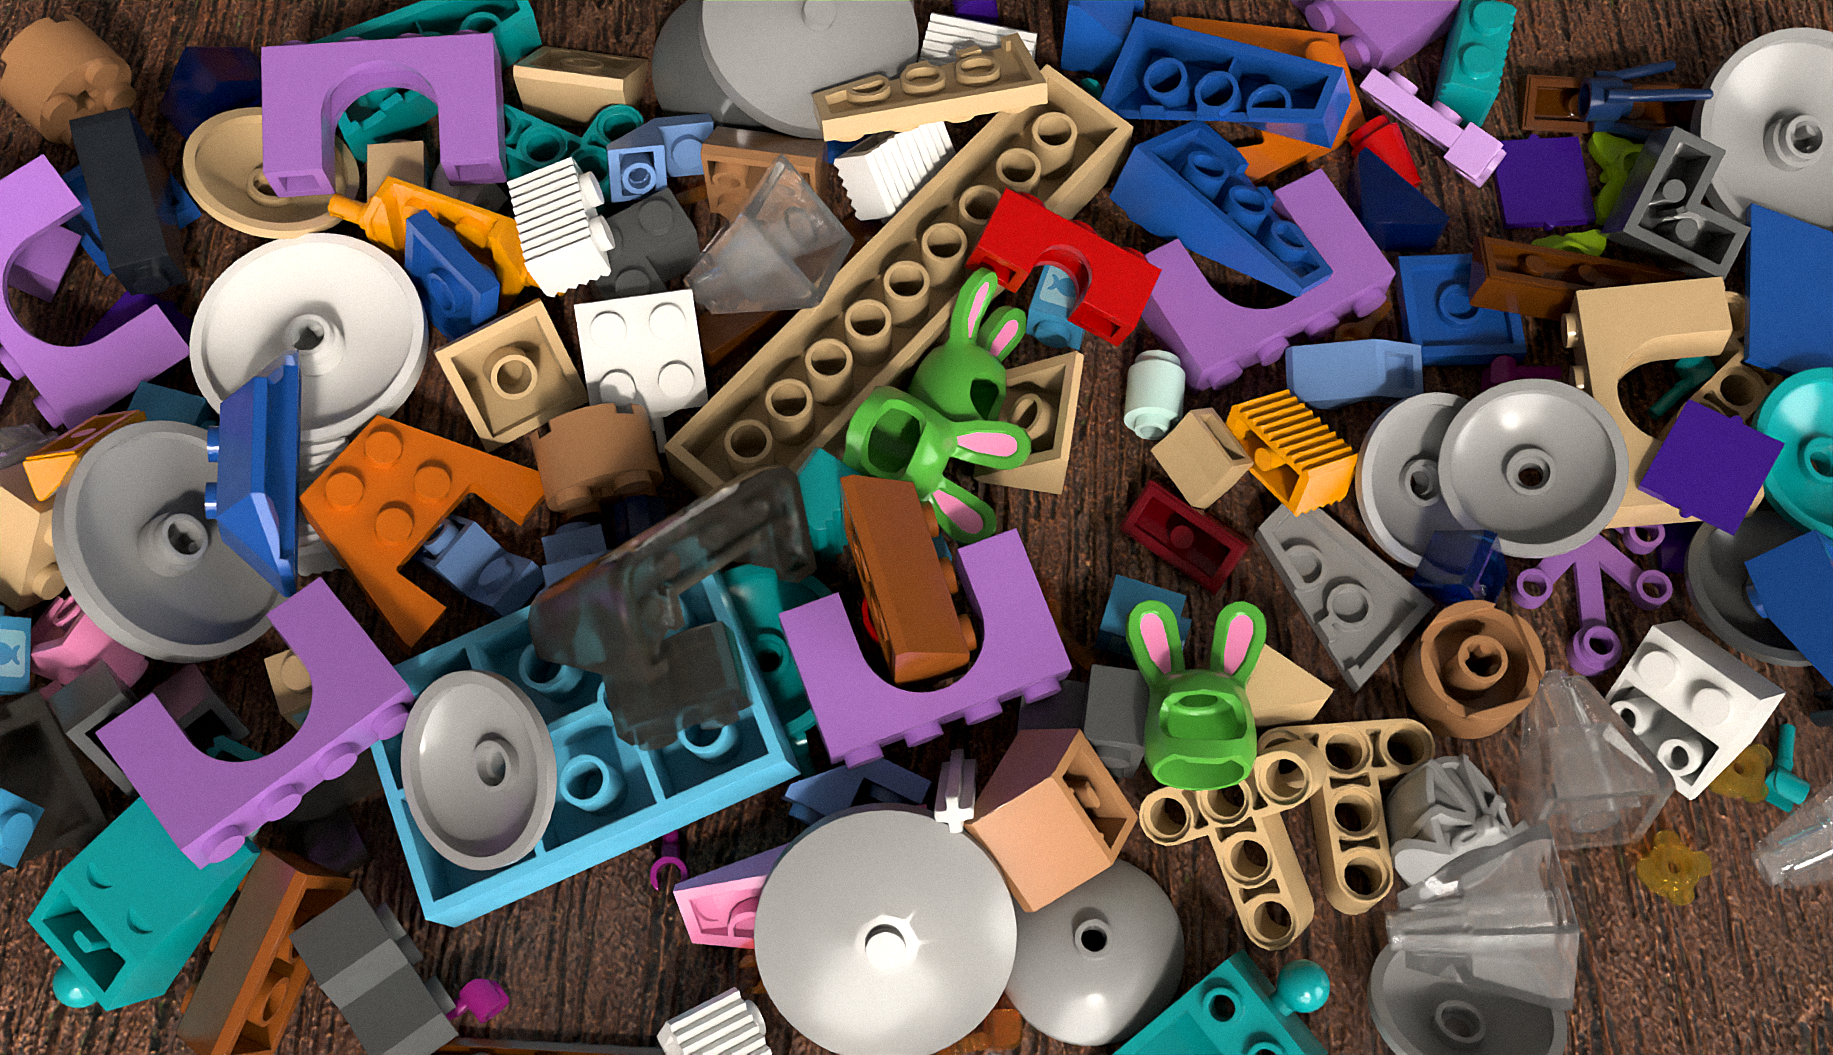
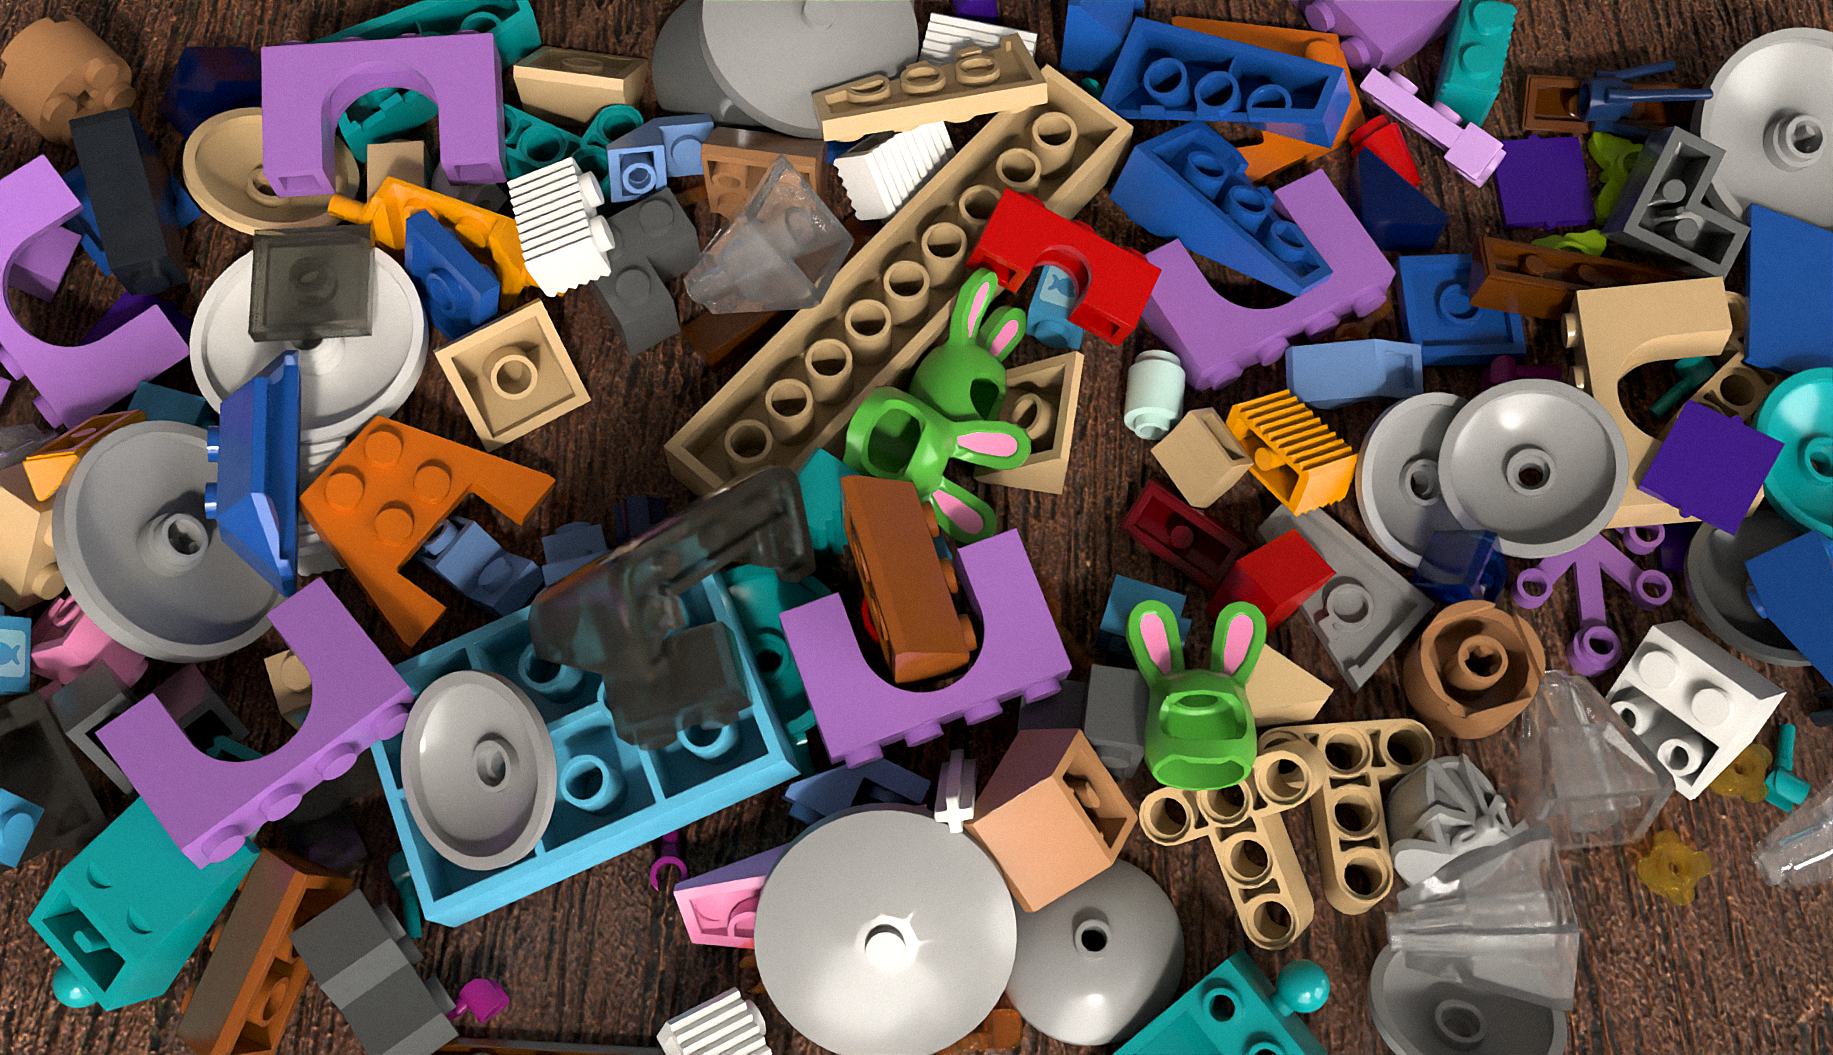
medium nougat brick [530,403,664,523] -> none
white plate [574,288,708,453] -> none
none -> clear smoke plate [248,224,376,342]
none -> teal hand [388,850,422,939]
none -> red slope [1206,528,1336,637]

